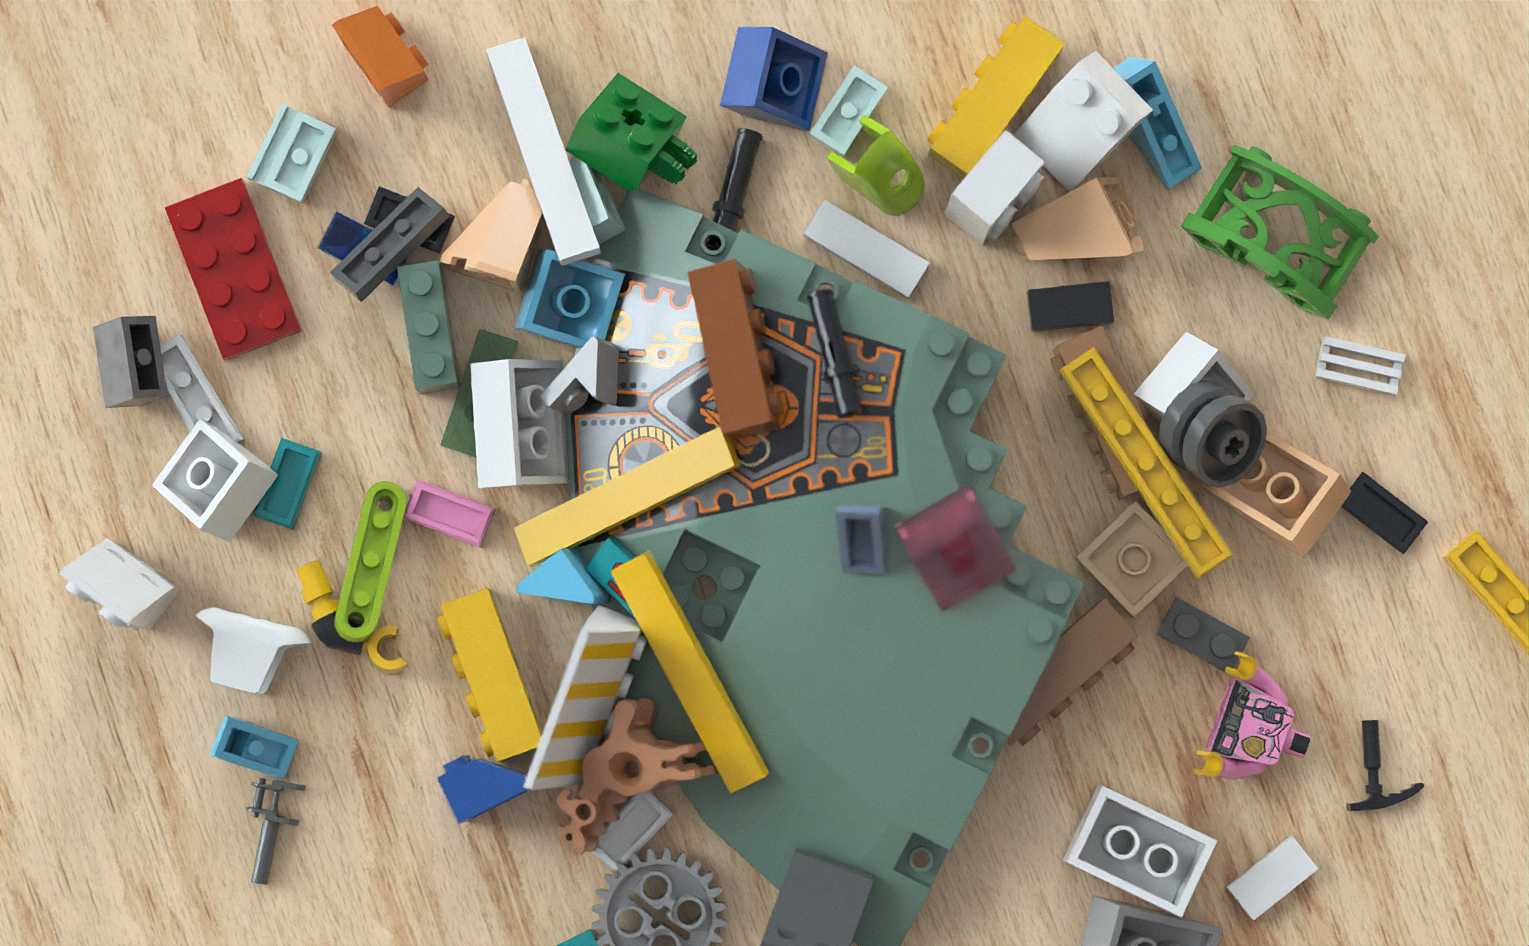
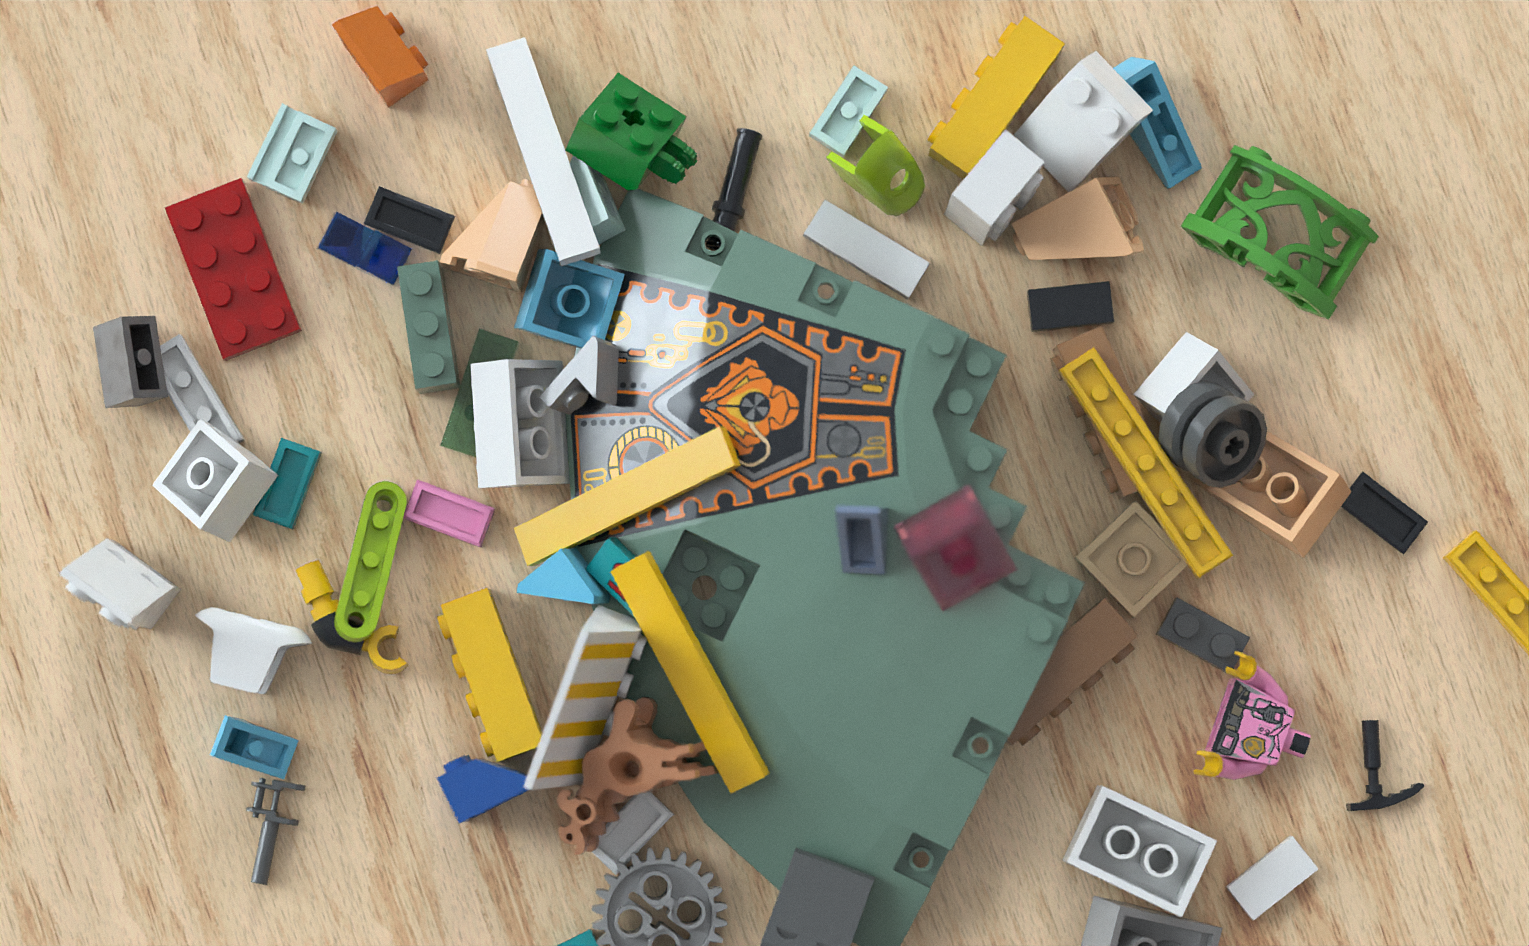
dark grey plate [330,187,449,302] -> none
dark orange brick [687,259,784,440] -> none
blue slope [720,27,828,131] -> none
black pin [806,289,864,419] -> none
white tile [1314,336,1406,396] -> none

